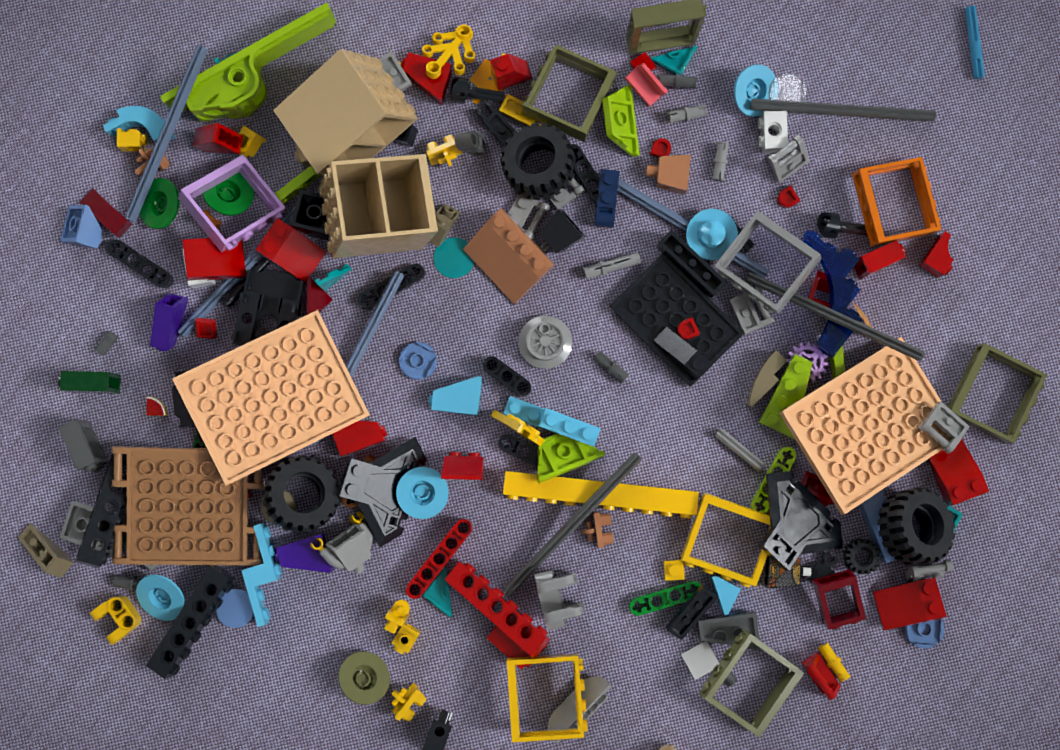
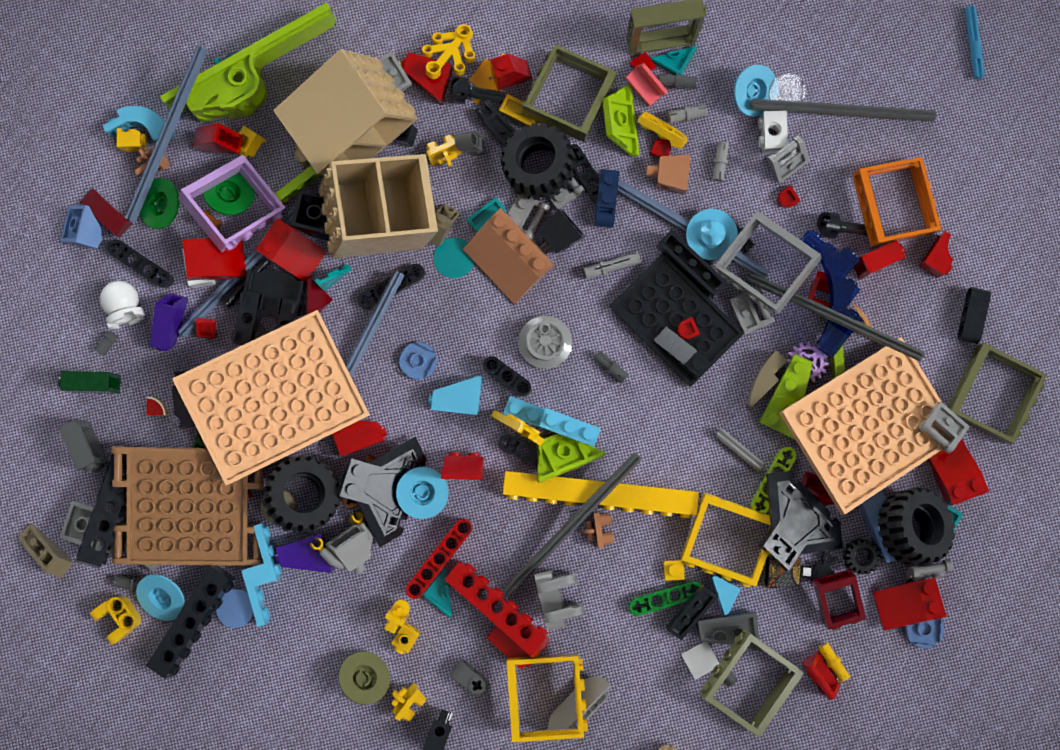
none -> white tile [100,281,146,329]
none -> dark grey piece [450,659,488,695]
none -> teal tile [466,197,508,233]
none -> yellow hinge [637,111,688,149]
none -> black beam [957,287,991,344]

